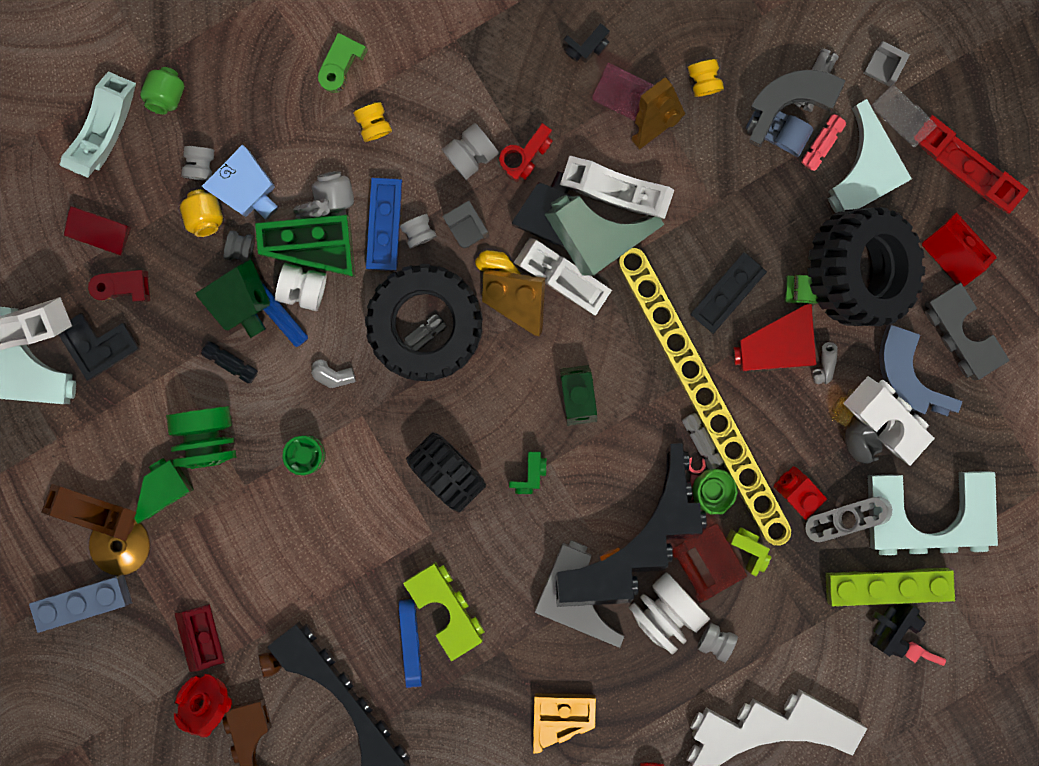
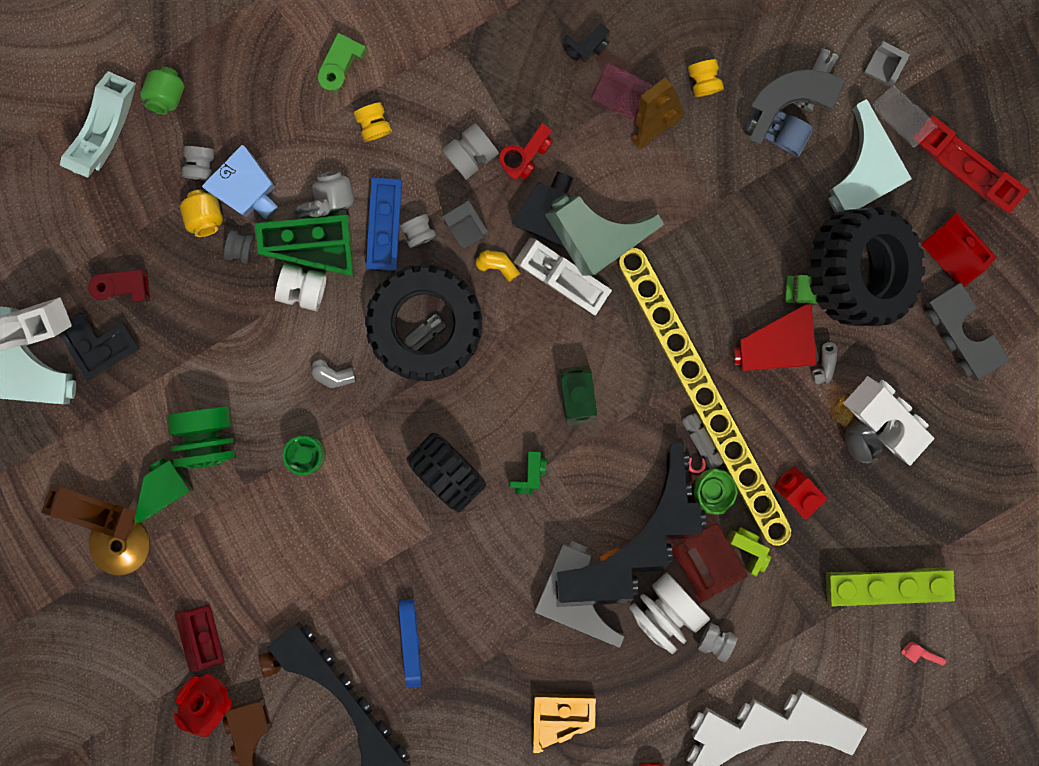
sand blue arch [29,574,132,633] -> none
dark red slope [64,206,131,256] -> none
dark green torso [195,260,270,339] -> none
black axle [201,341,258,384] -> none
blue axle [262,283,308,347] -> none
lime arch [403,562,485,661] -> none
pearl gold wing [482,269,545,336] -> none
white arch [560,156,674,219] -> none
black hinge [690,252,767,334] -> none
coral axle [801,114,846,171] -> none
light grey beam [805,497,892,542] -> none
light aqua arch [868,471,998,555] -> none
black hips [870,603,926,658] -> none
sand blue arch [879,325,963,416] -> none

